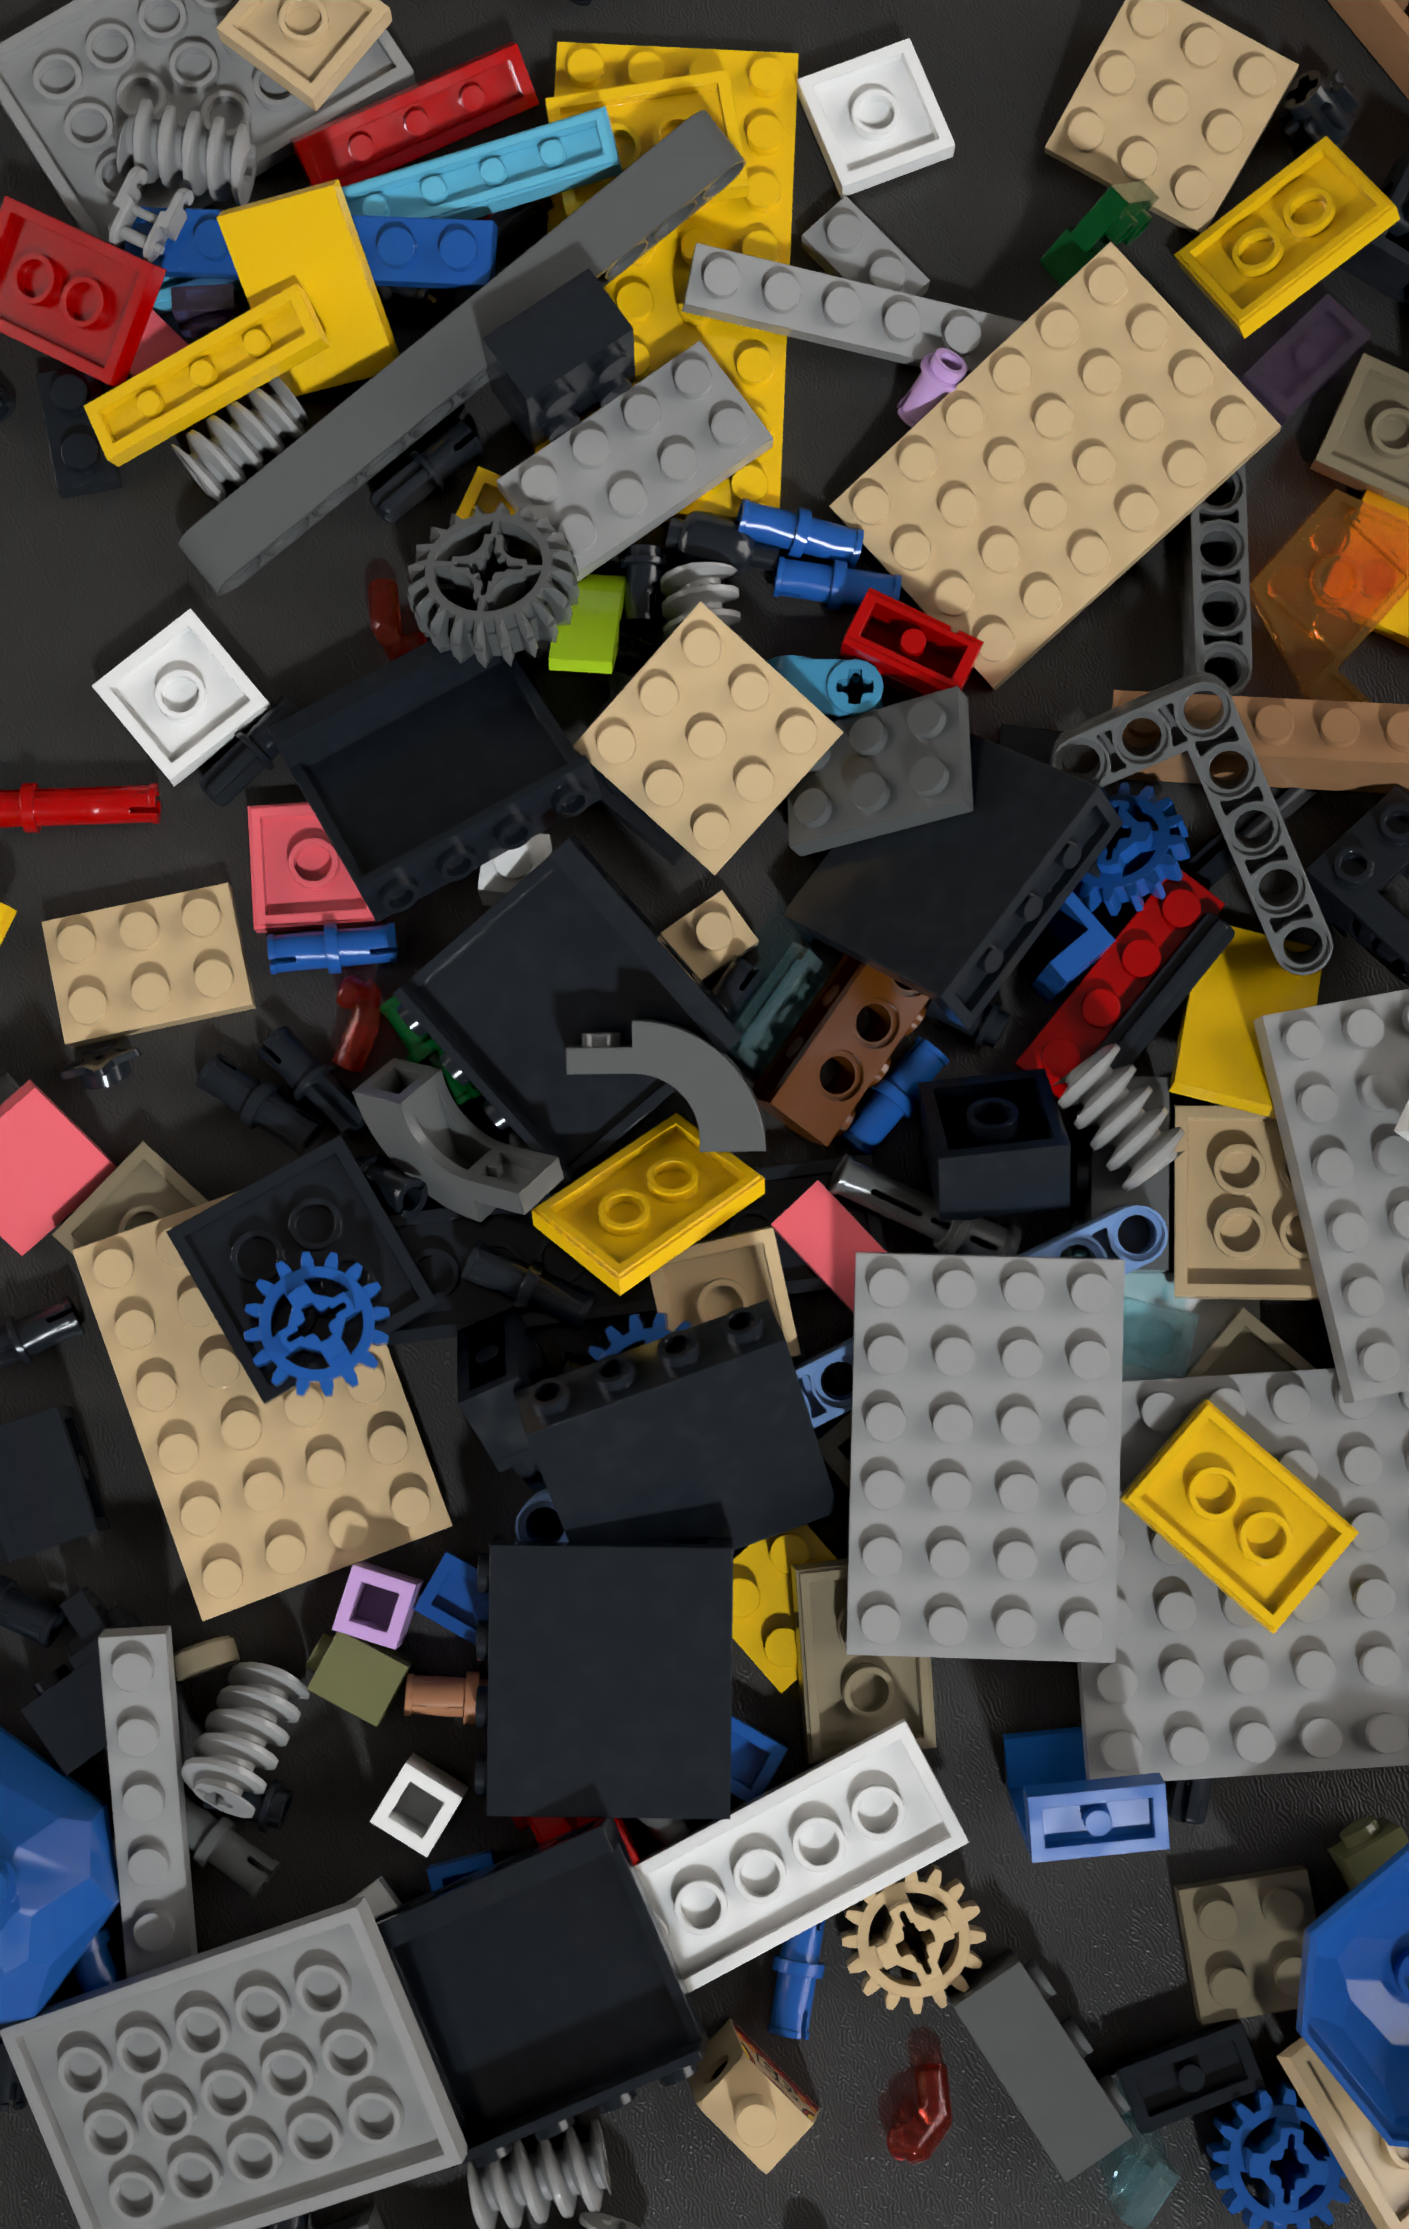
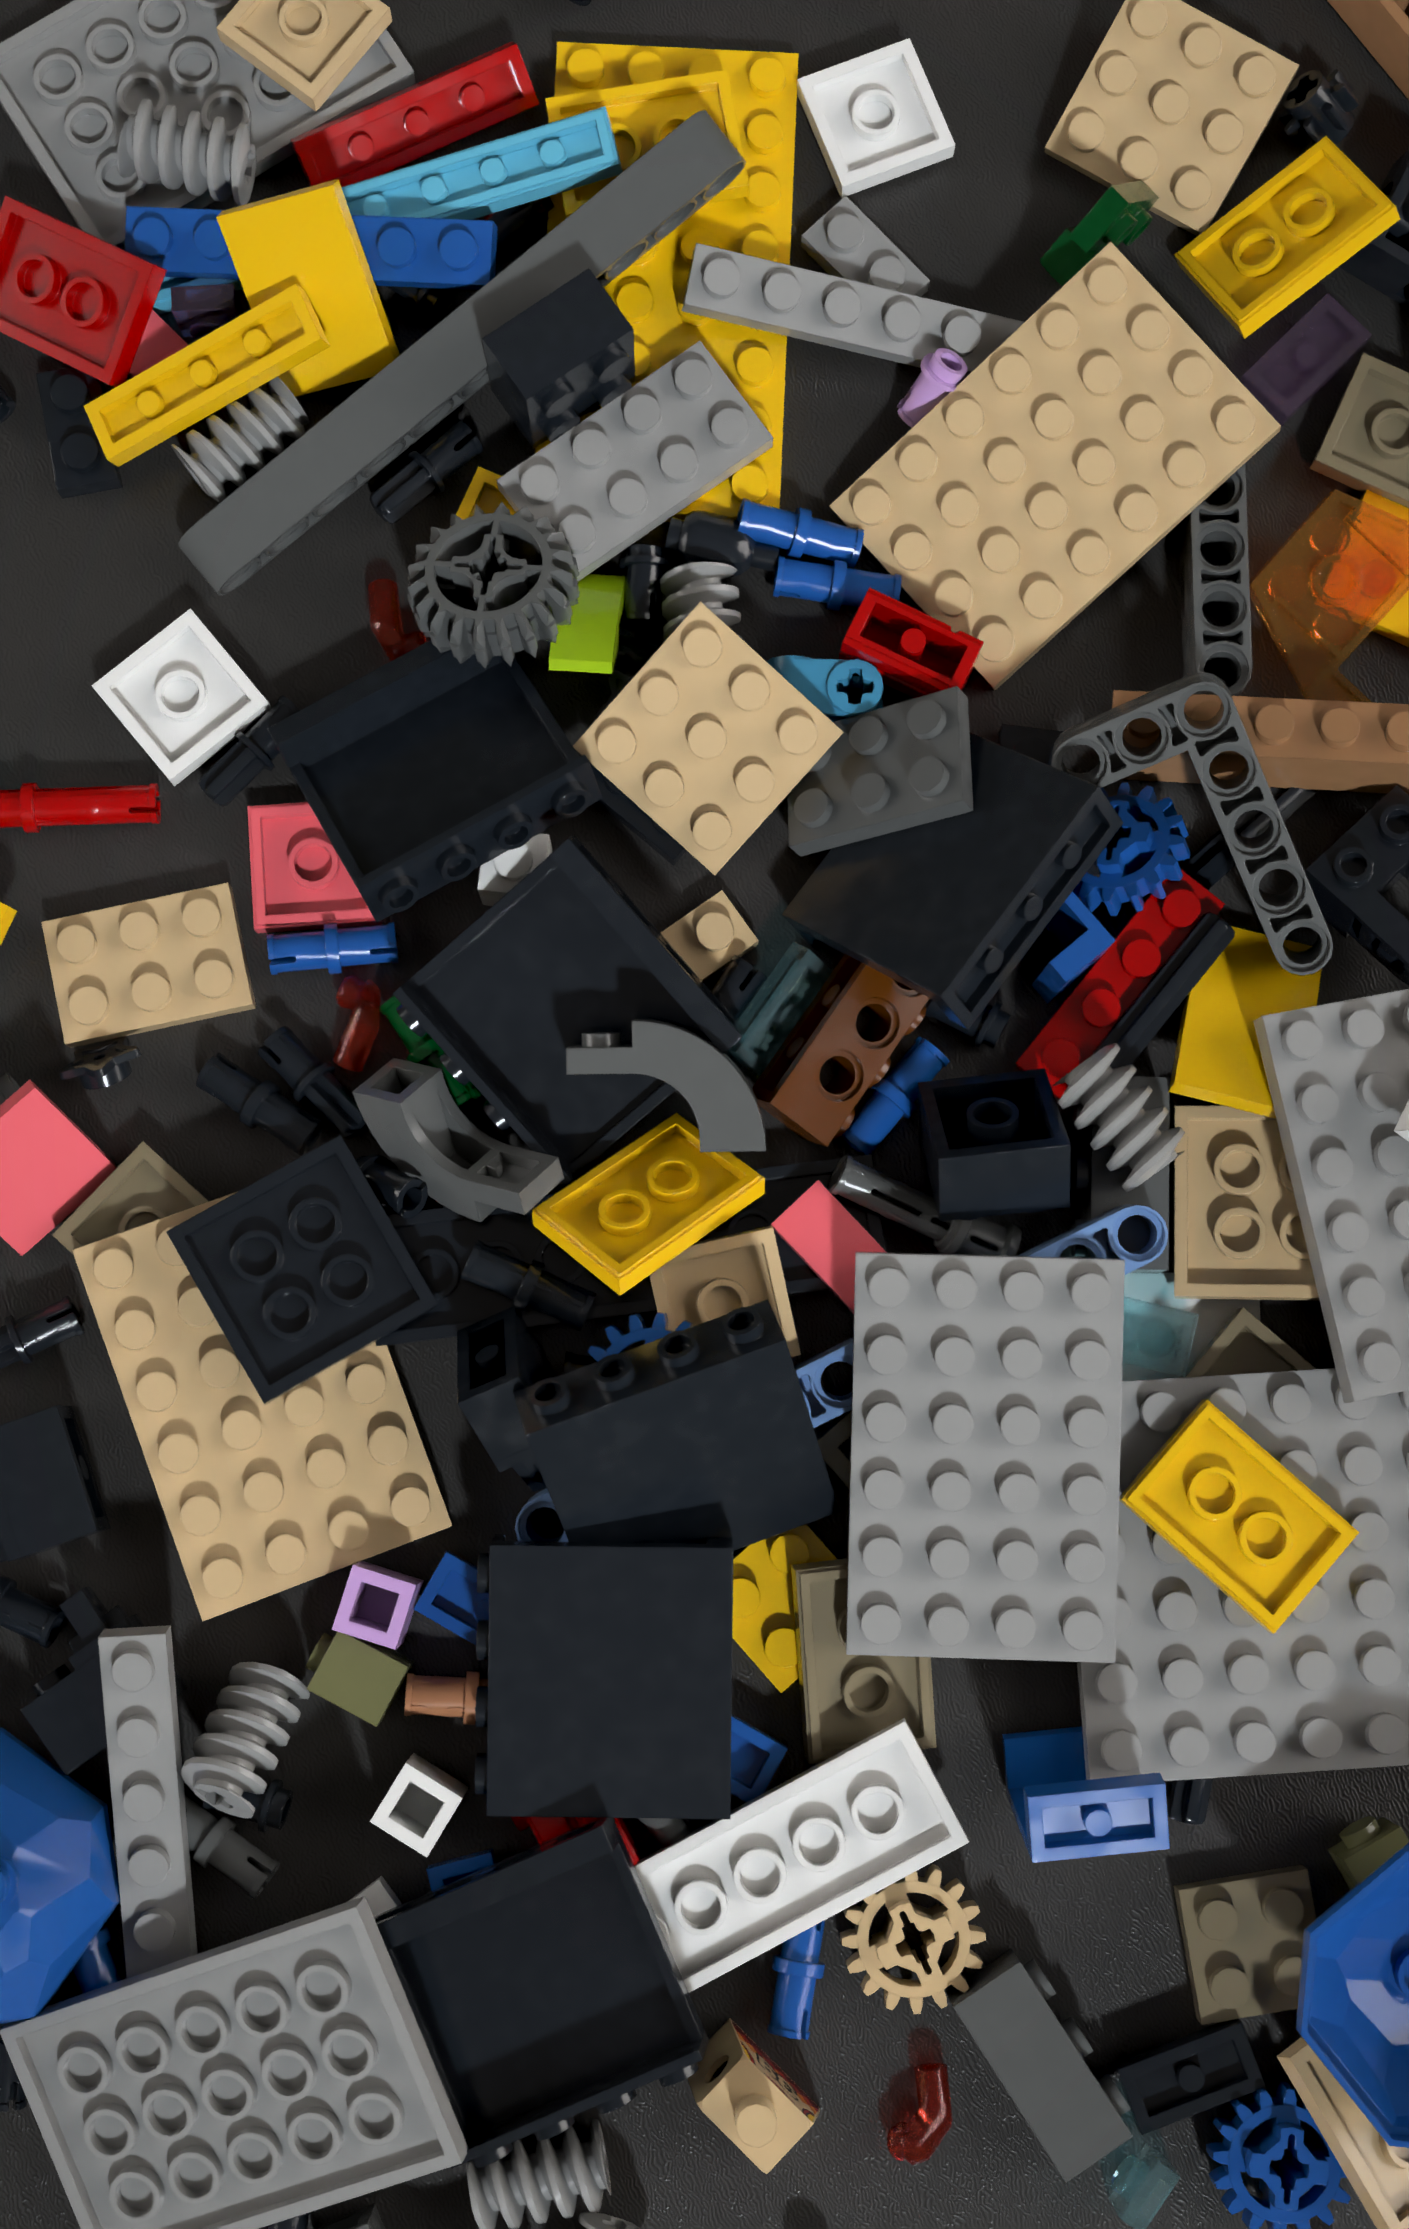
light grey piece [108,166,194,262] -> none
dark tan tile [173,1635,240,1682] -> none
blue gear [244,1251,390,1398] -> none

